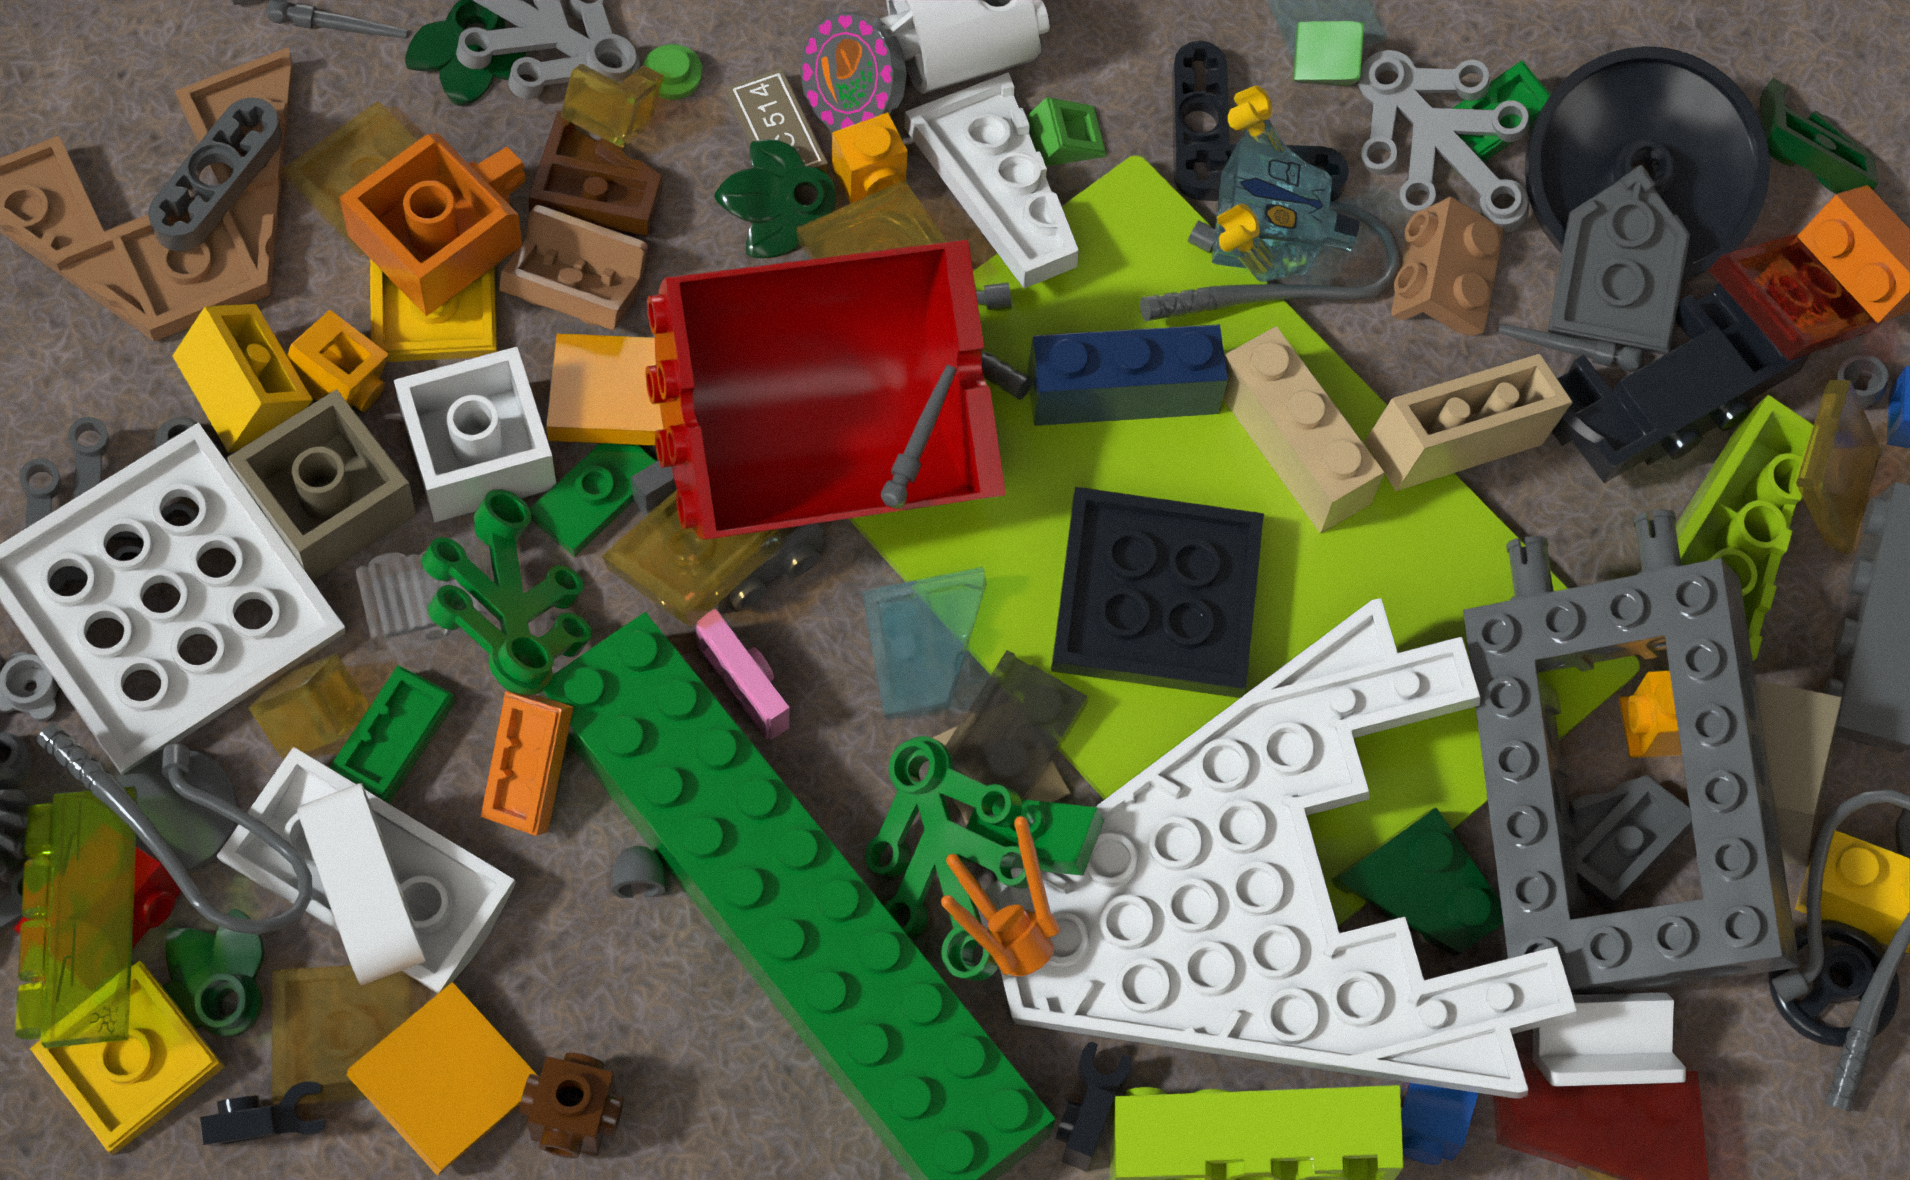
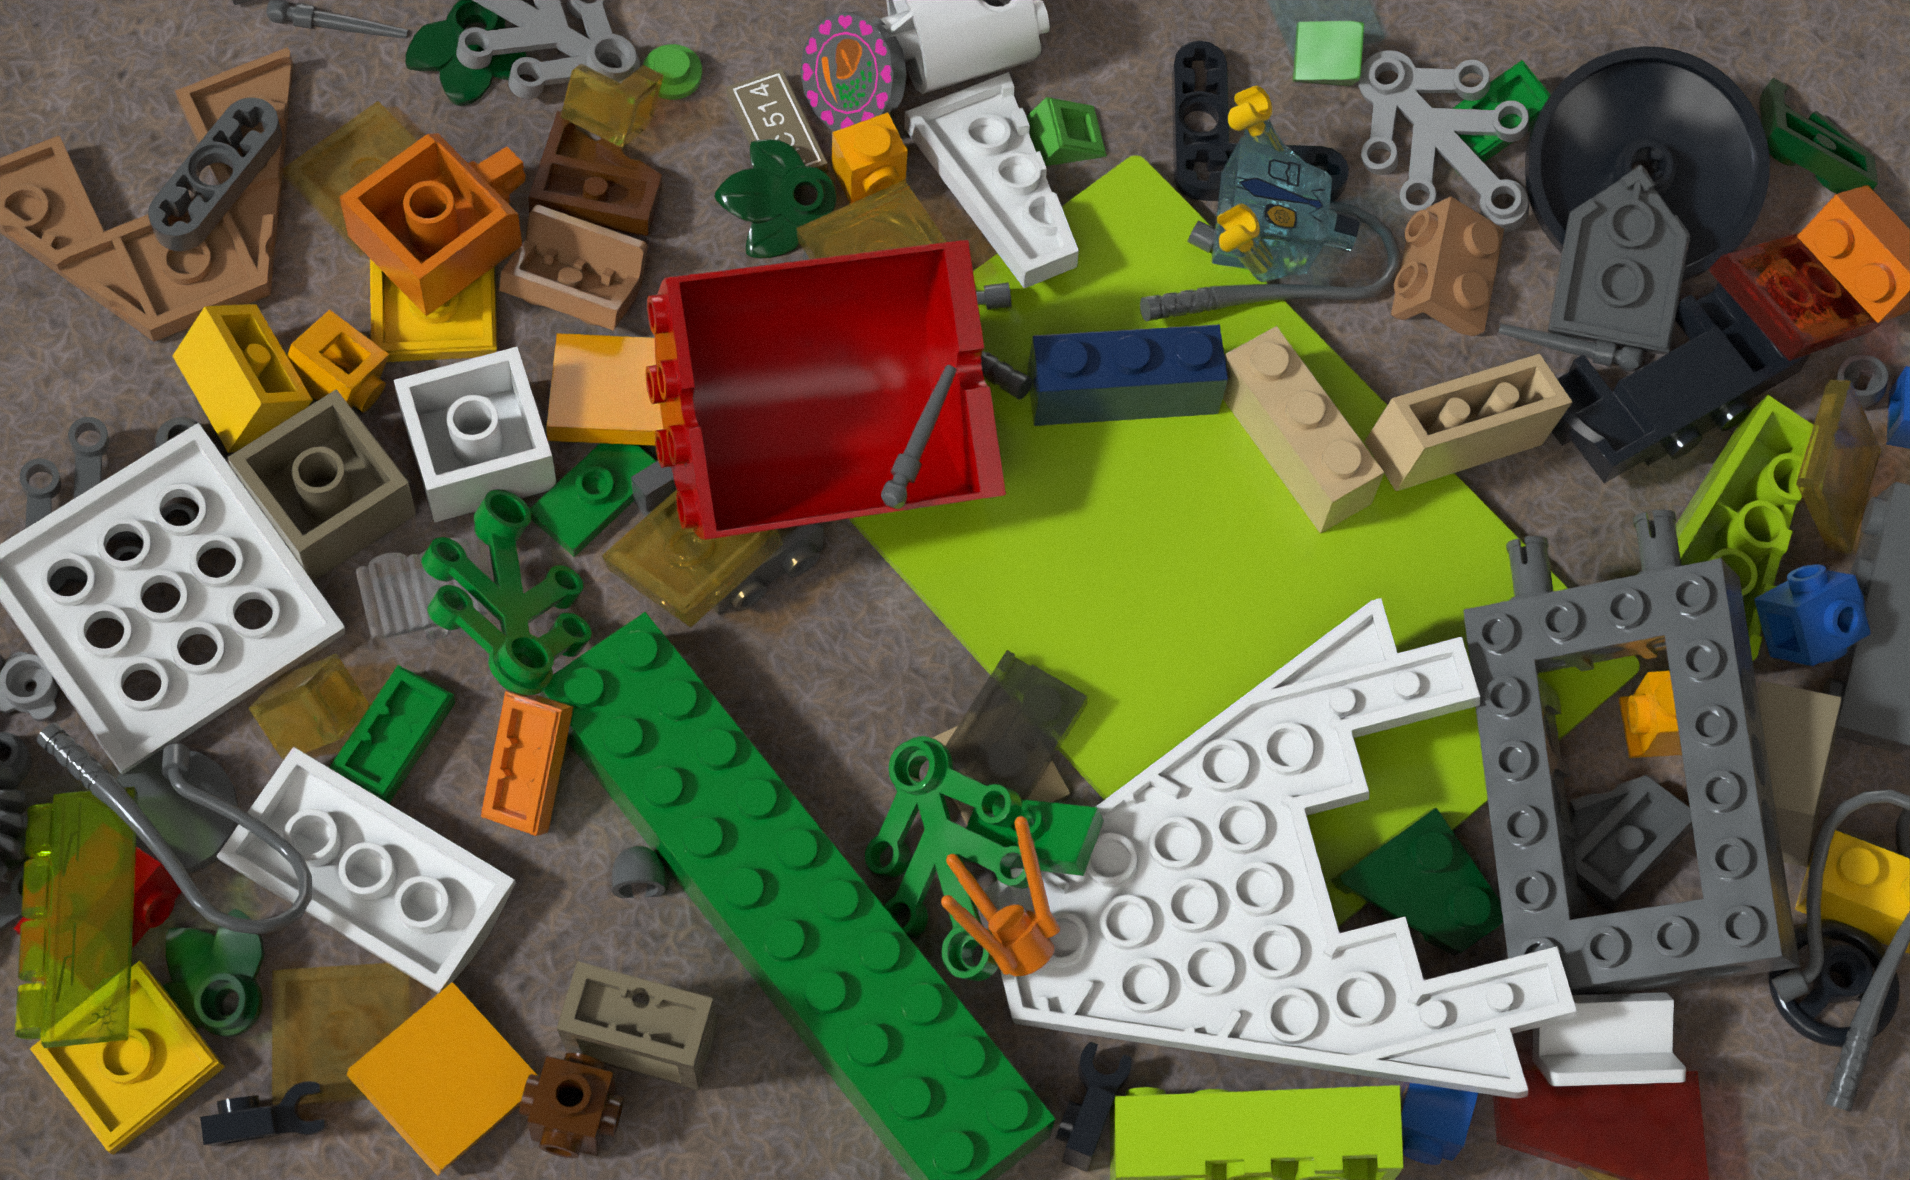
white beam [297,783,426,986] -> none
bright pink plate [696,608,790,740] -> none
clear light blue wing [862,567,987,720] -> none
black plate [1051,487,1264,698] -> none
none -> dark tan window [557,961,717,1090]
none -> blue brick [1754,565,1871,666]

